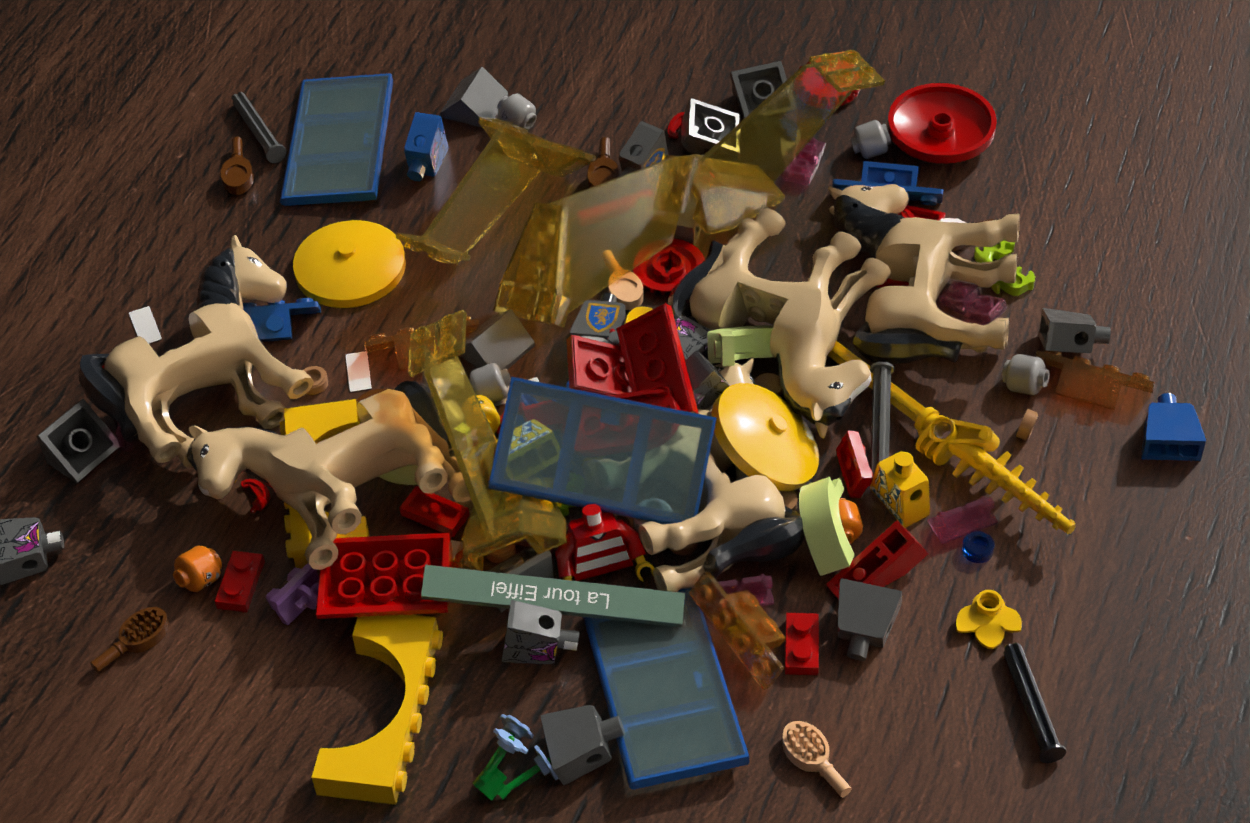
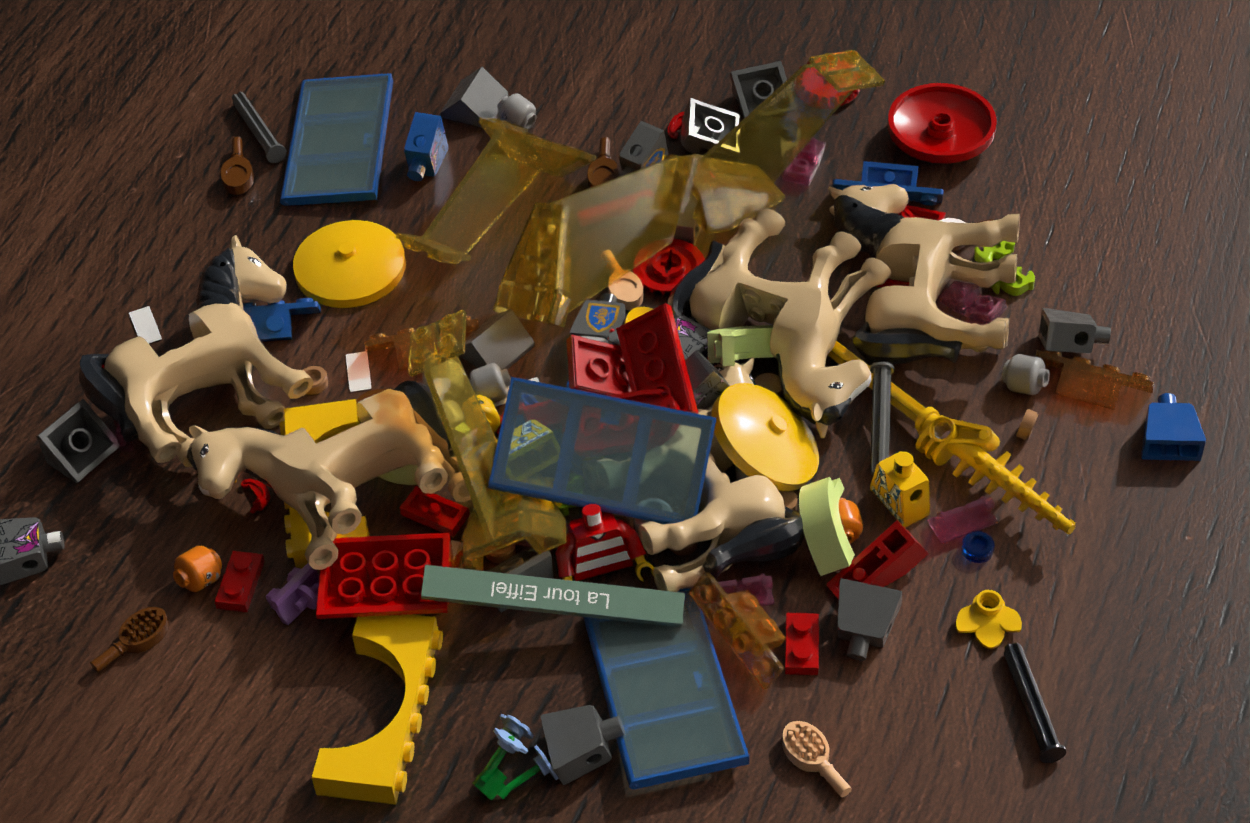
dark grey torso [502,600,579,664] -> none
red plate [835,431,873,498] -> none
light grey head [850,120,892,159] -> none

